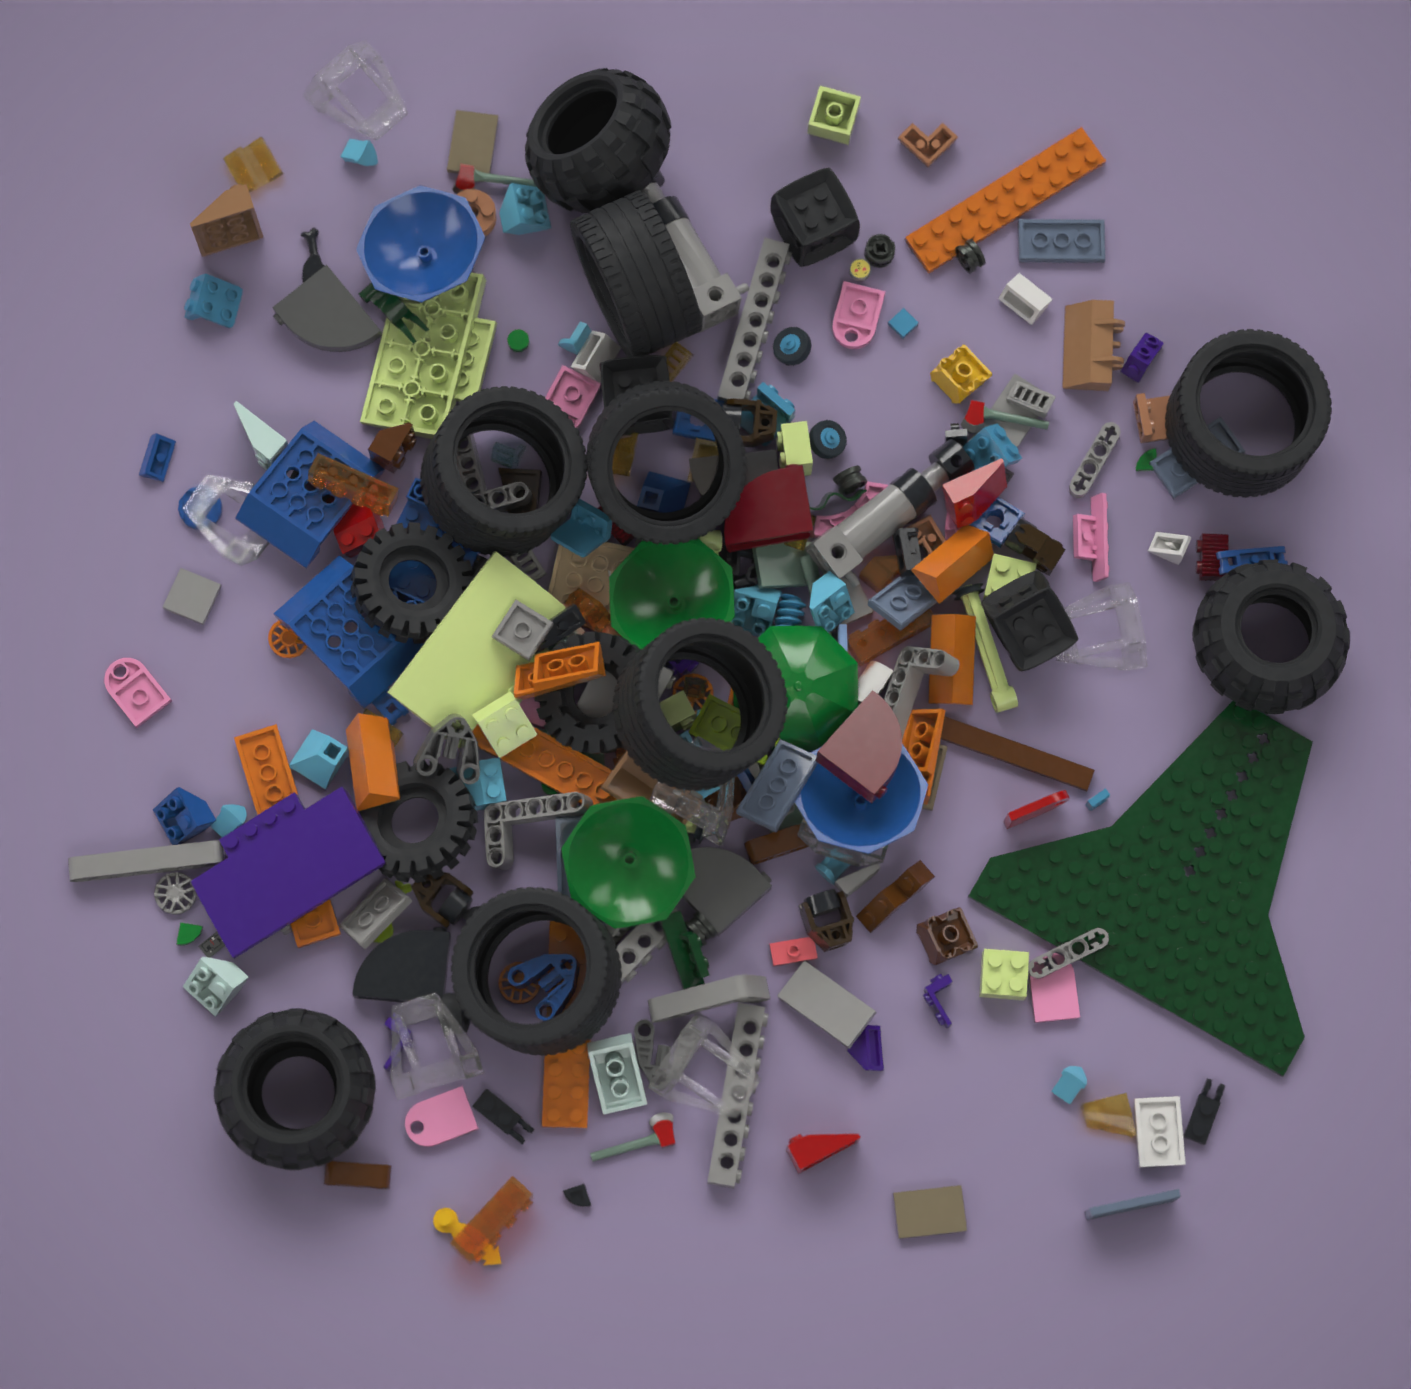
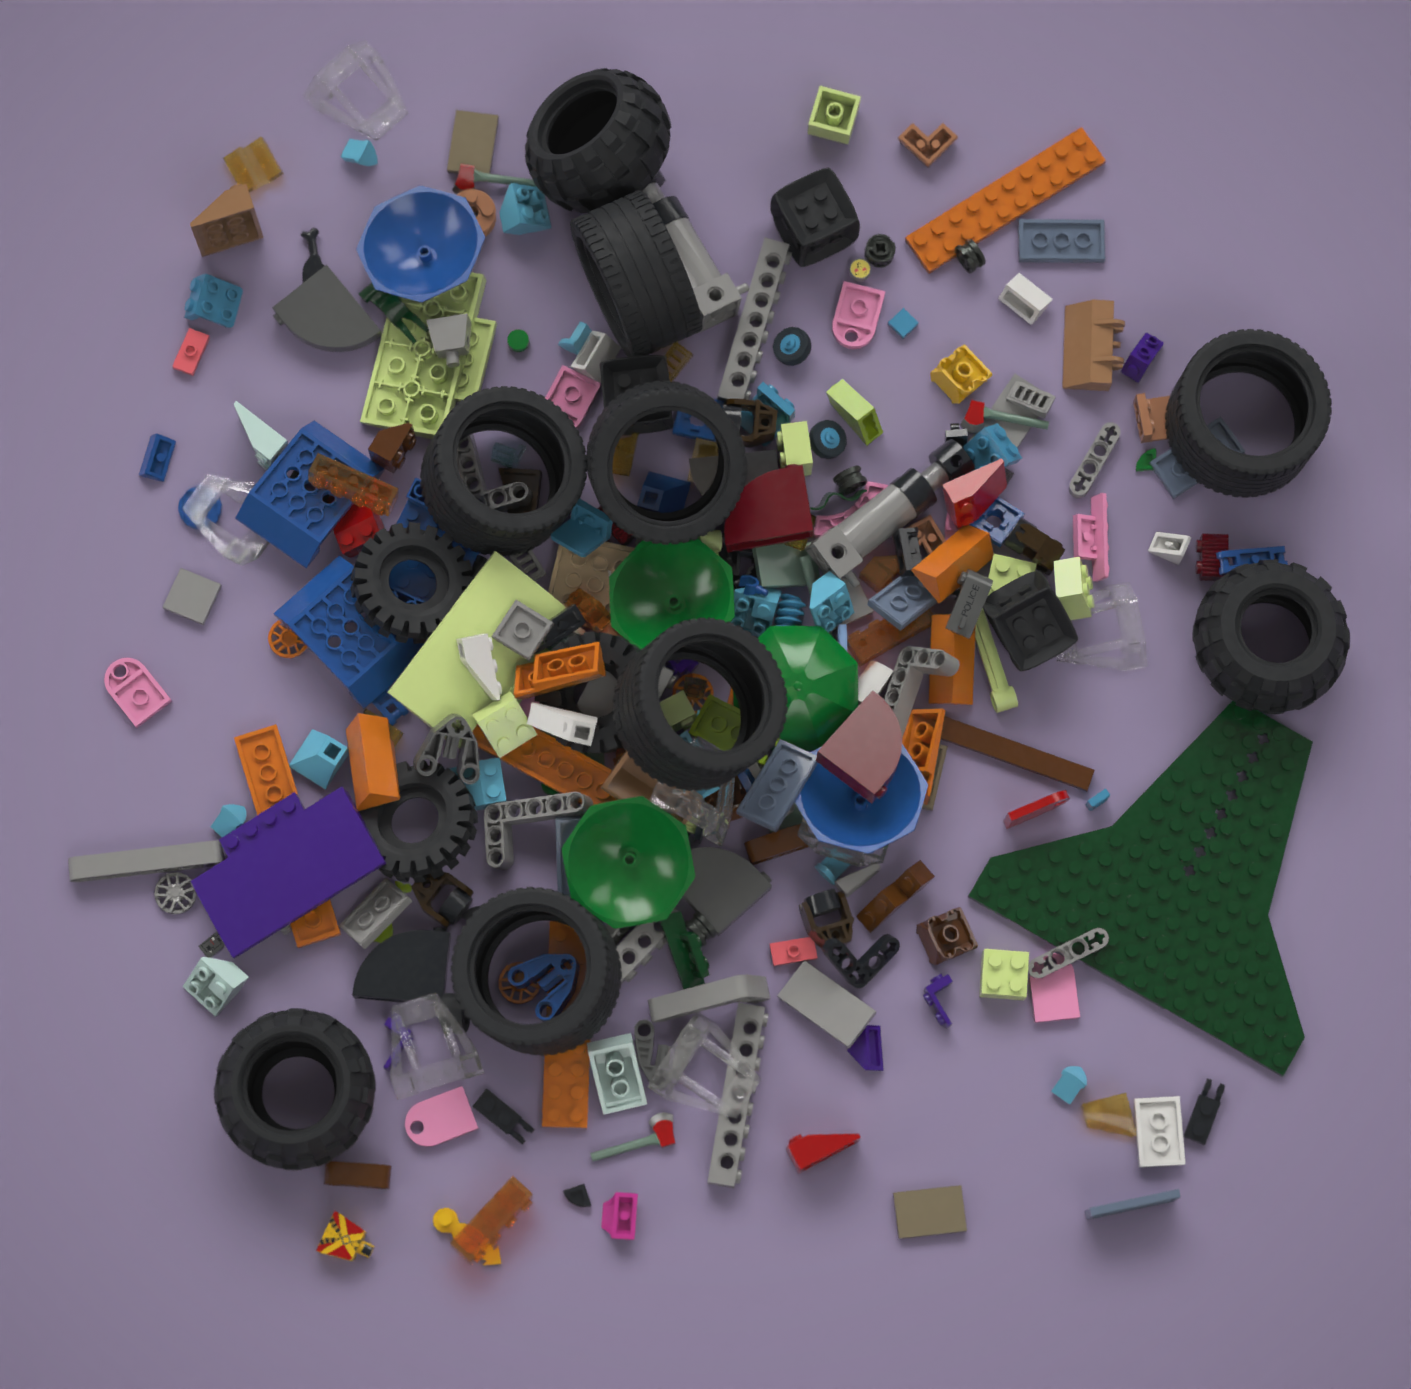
blue slope [153,787,216,845] -> none
green tile [176,922,204,946] -> none
none -> coral plate [172,328,210,376]
none -> torso [316,1211,375,1262]
none -> light grey torso [426,314,471,367]
none -> white slope [456,634,502,700]
none -> white slope [527,702,598,746]
none -> dark pink slope [601,1192,638,1240]
none -> blue piece [739,575,769,597]
none -> black beam [823,934,900,989]
none -> lime slope [826,379,883,445]
none -> dark grey door [945,569,993,639]
none -> yellowish green brick [1054,557,1095,620]

